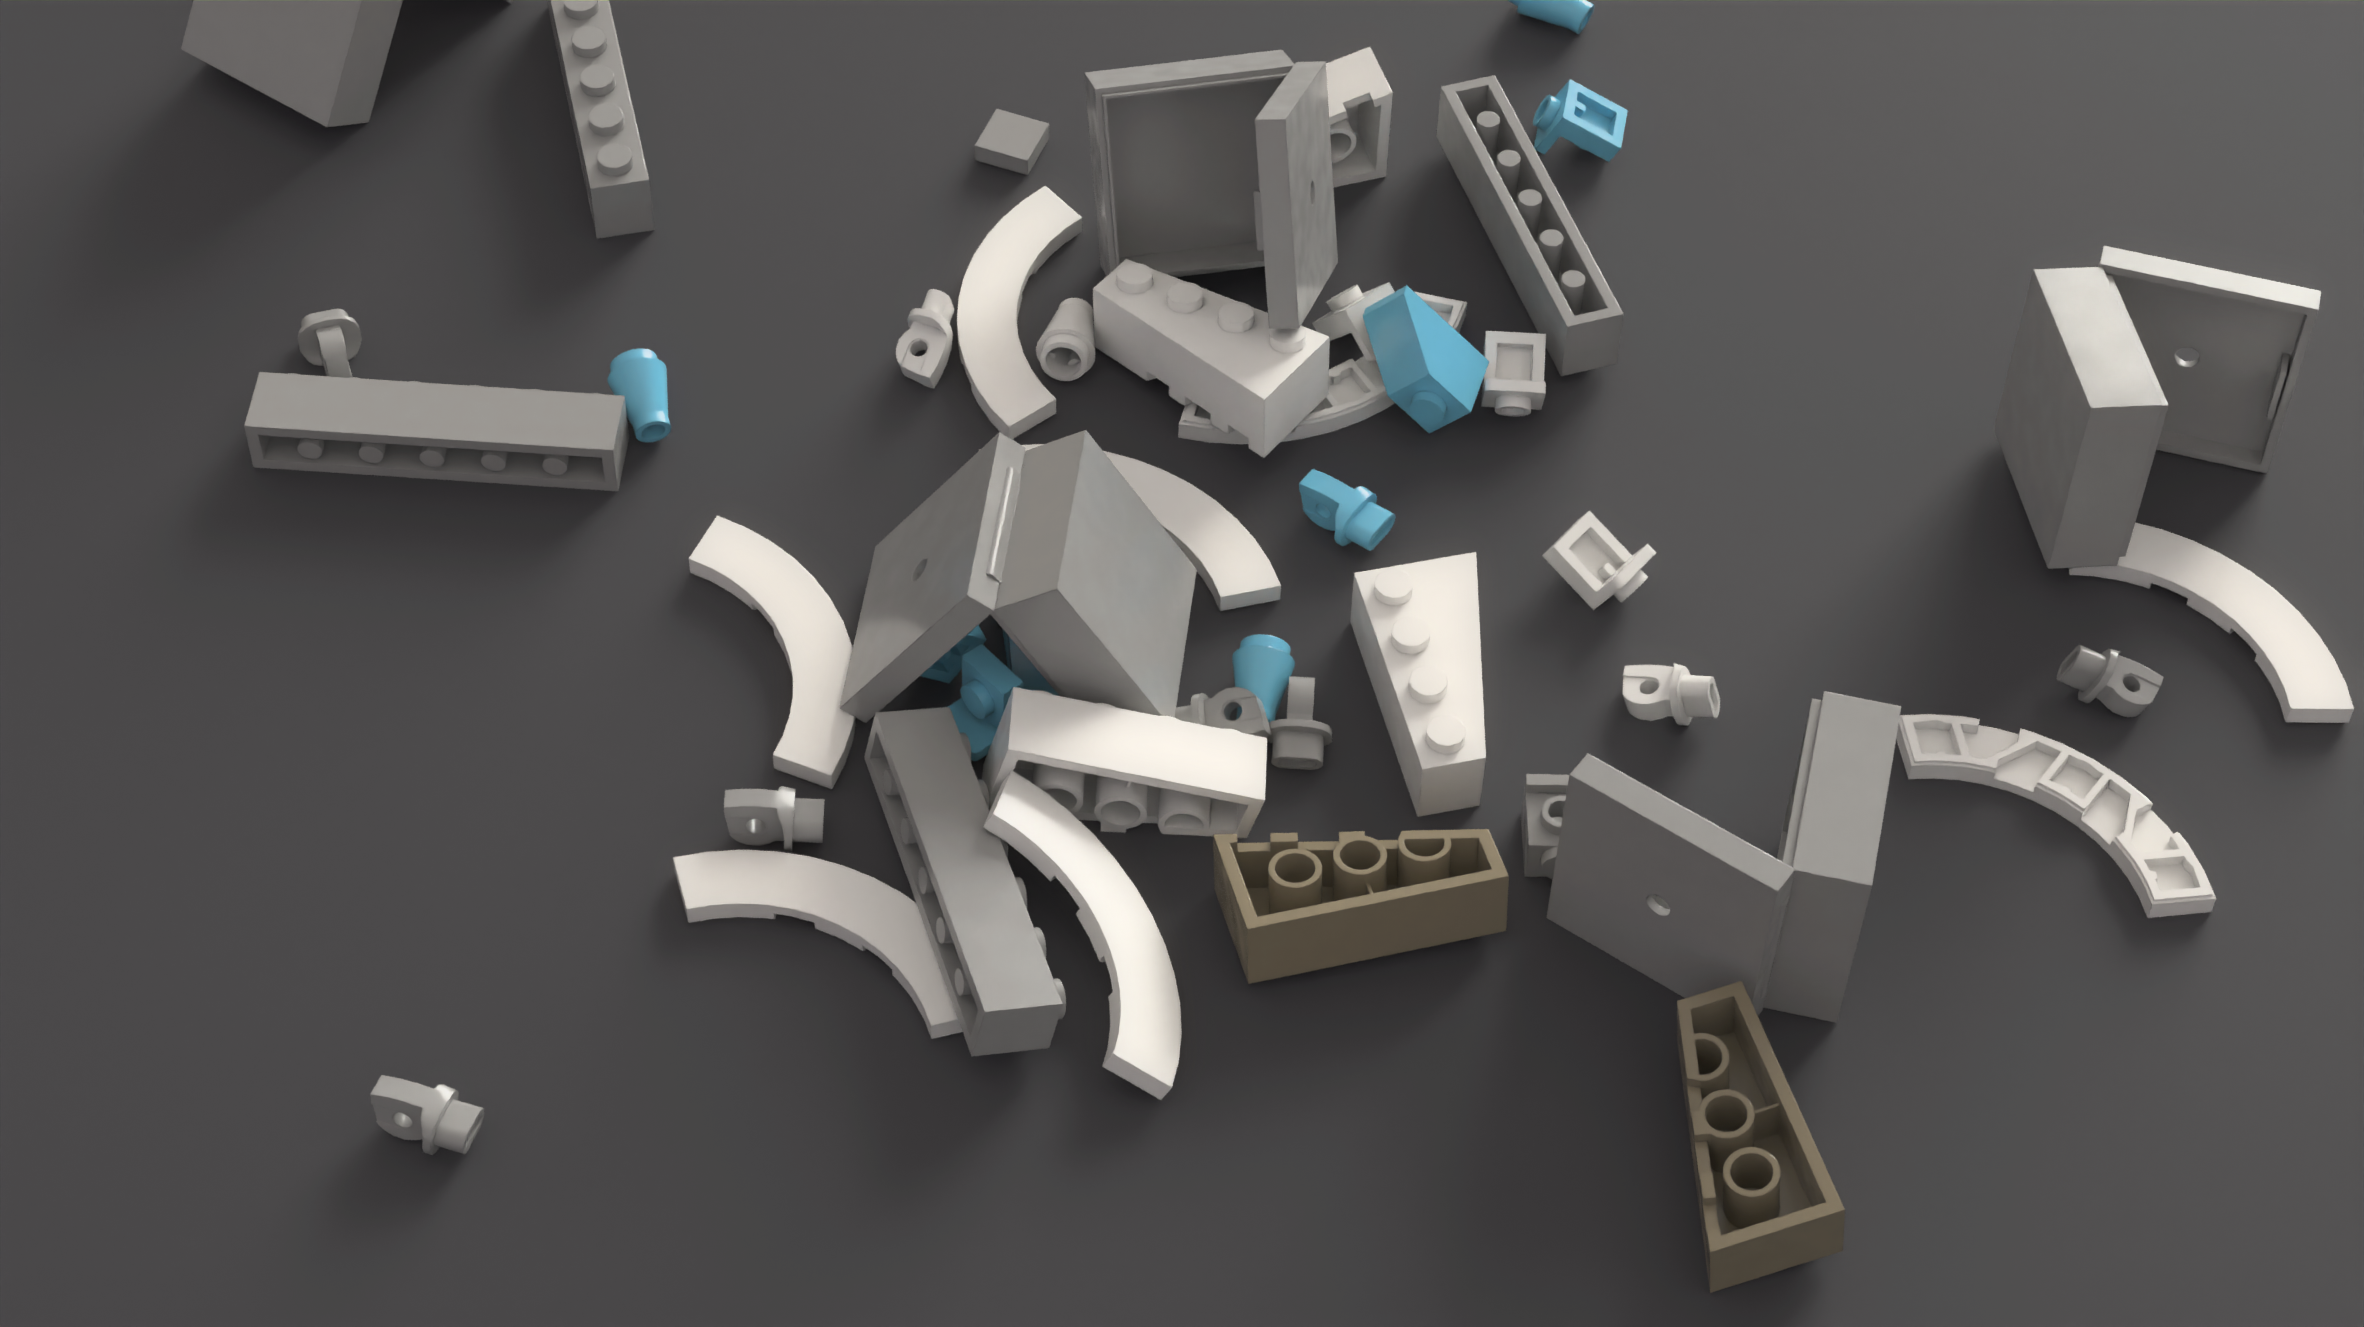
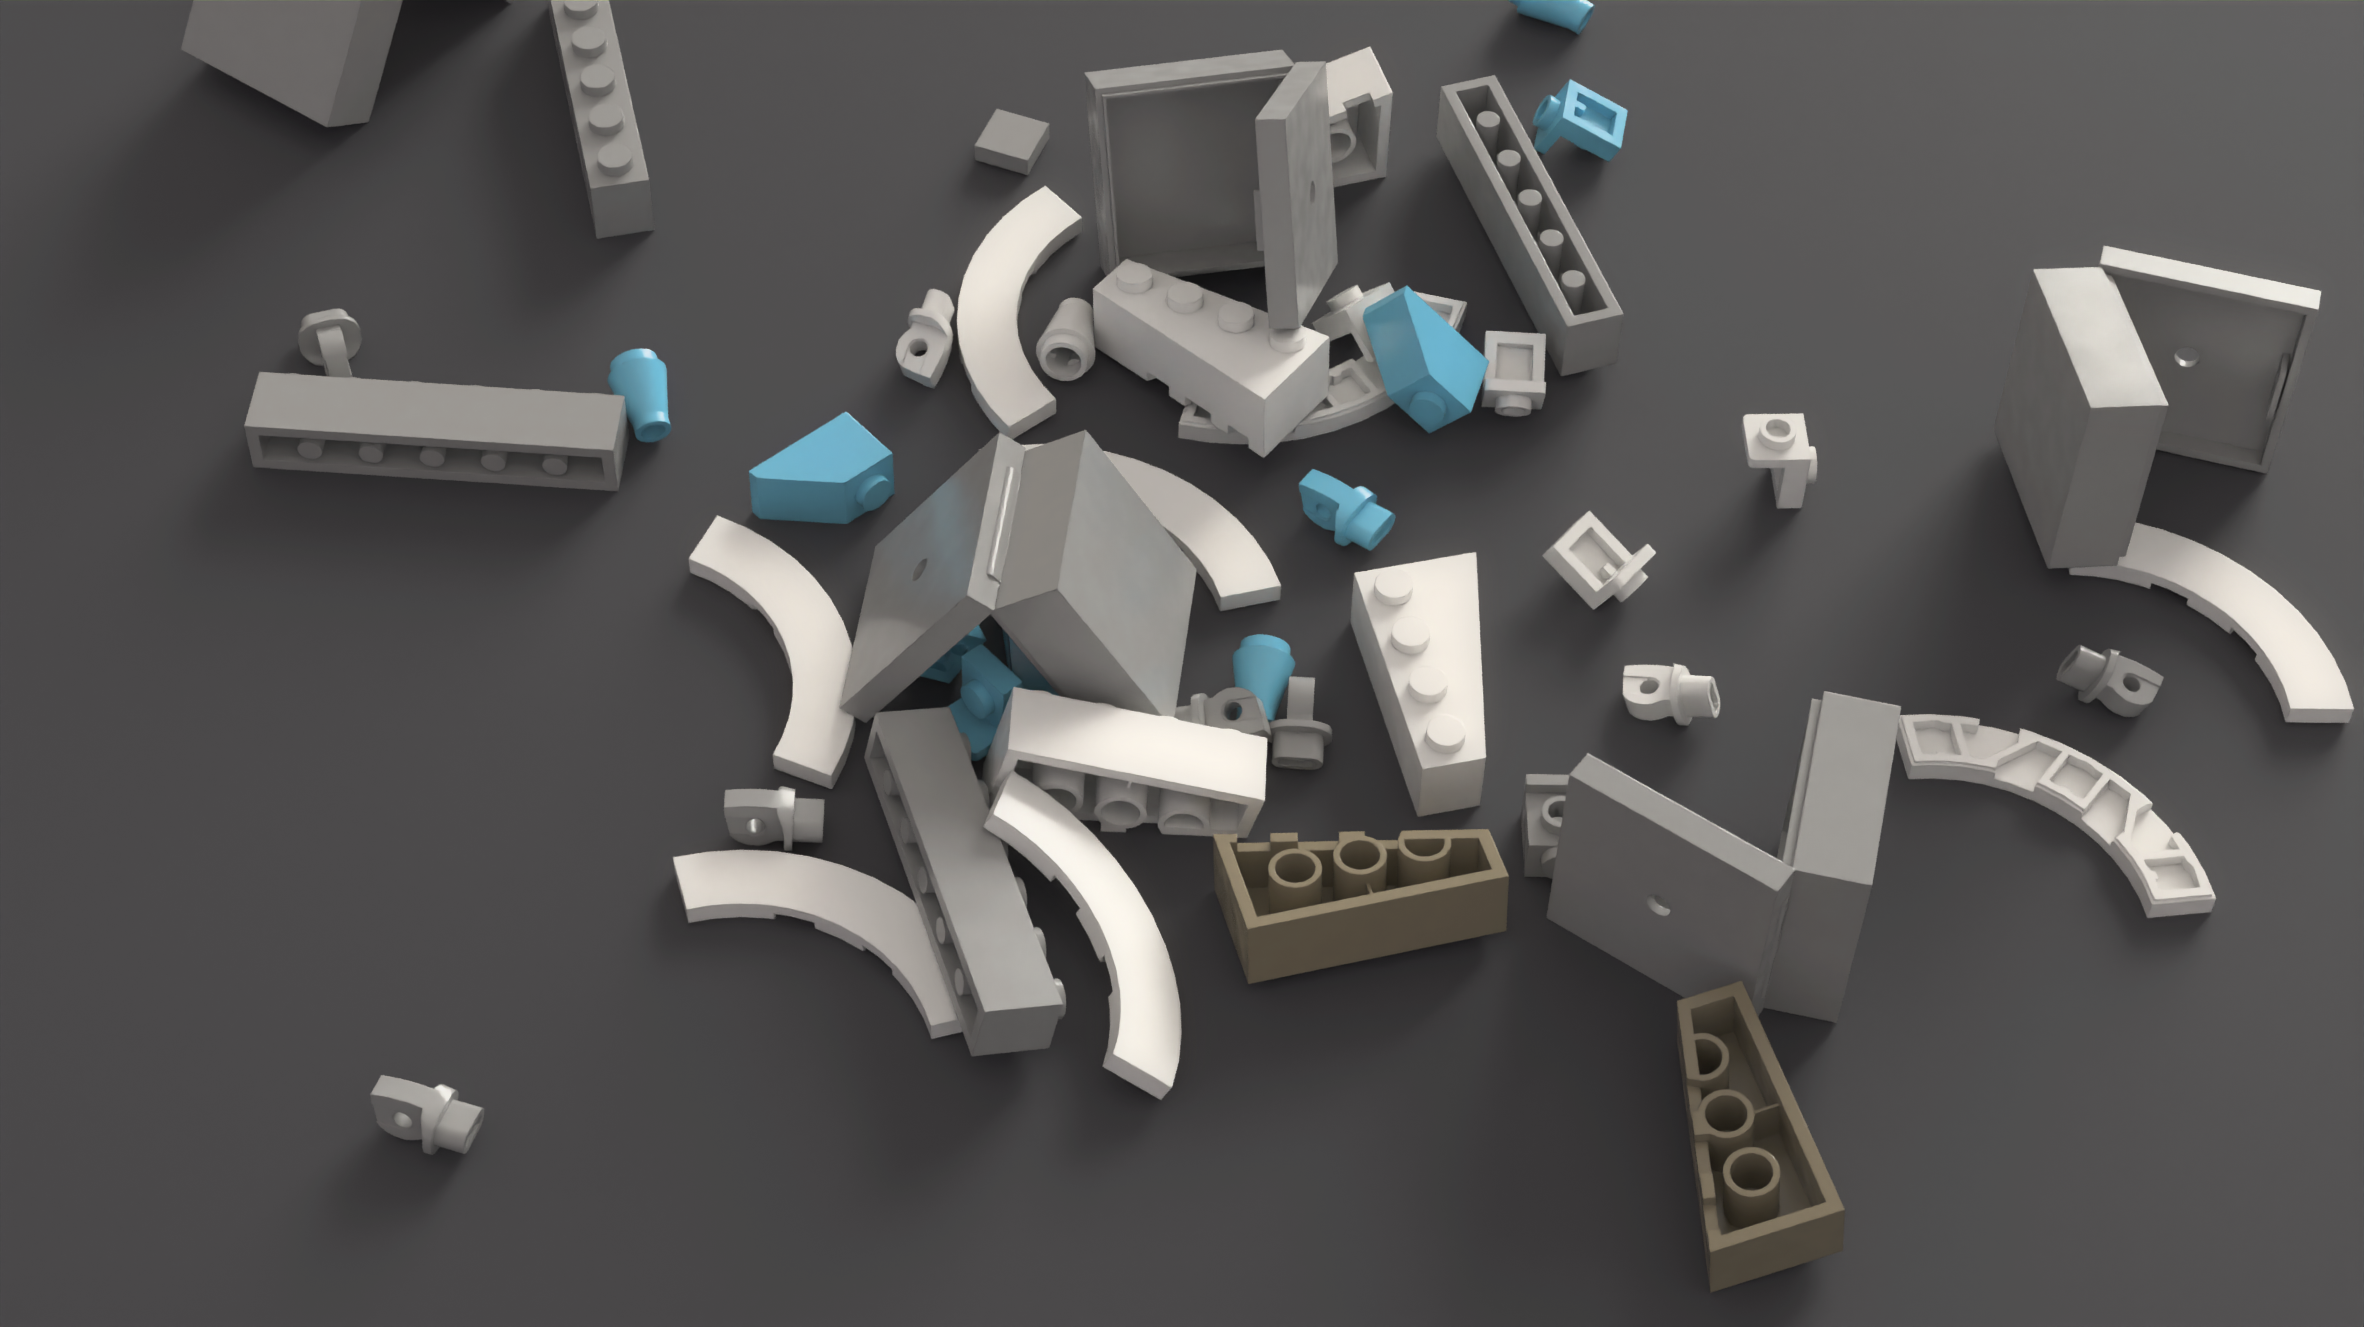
none -> medium azure slope [749,412,895,524]
none -> white bracket [1741,413,1817,509]

